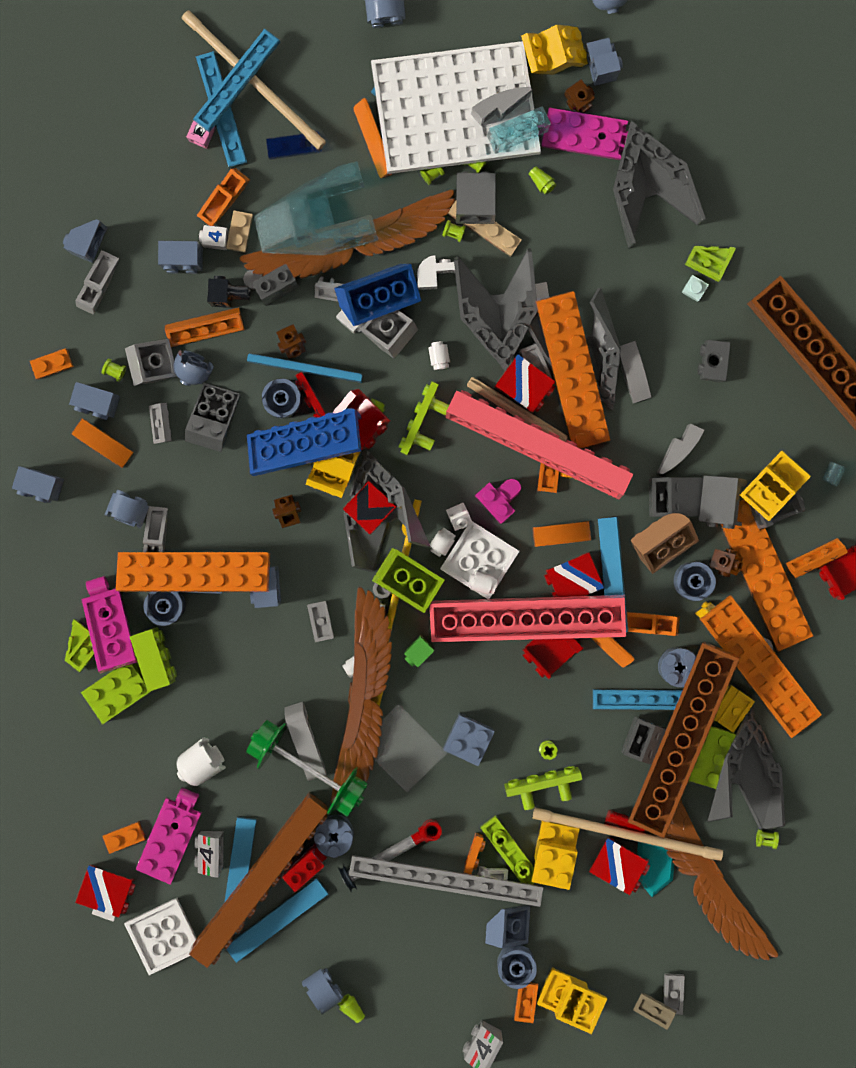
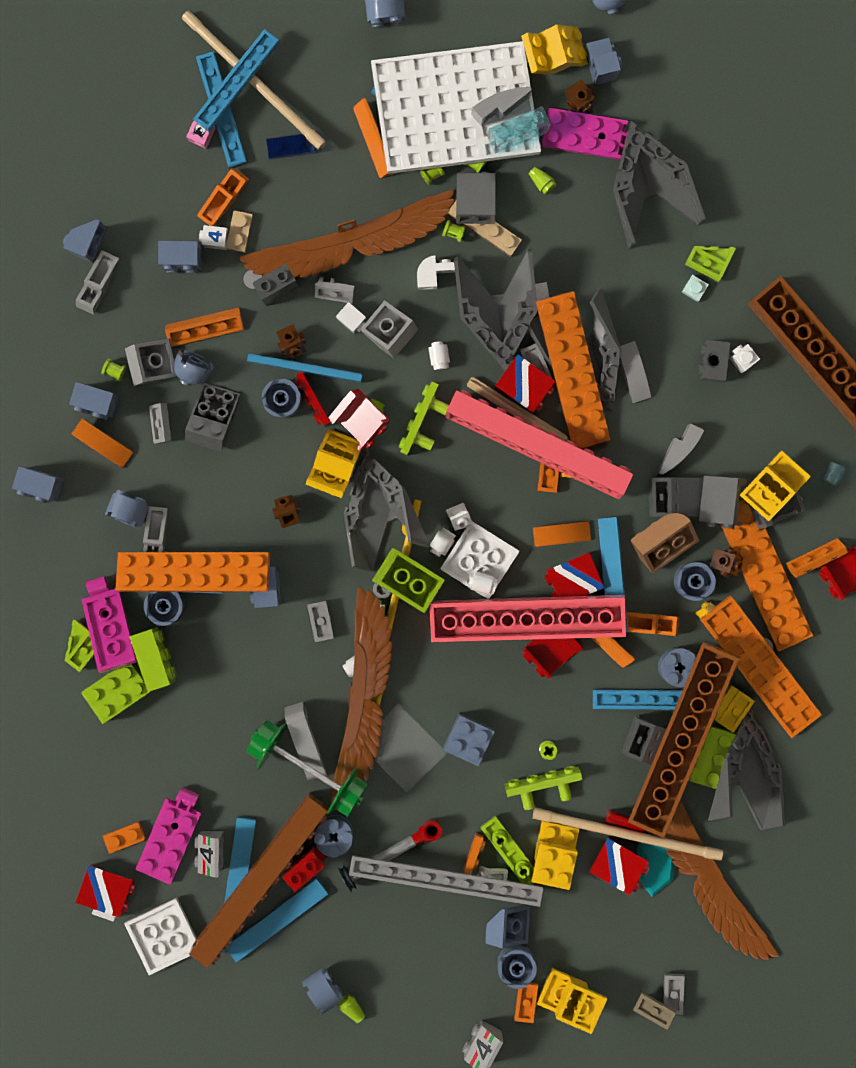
orange plate [30,348,73,380] -> none
white cylinder [177,737,226,786] -> none
black brick [207,276,251,308] -> none
blue bracket [247,408,361,476] -> none
clear light blue wedge [254,161,378,255] -> none
blue slope [334,264,421,326] -> none
red piece [343,481,396,535] -> none
bright green brick [404,635,434,667] -> none
dark pink brick [475,479,521,524] -> none
lime bush [756,829,779,849] -> none
none -> white brick [729,344,760,373]

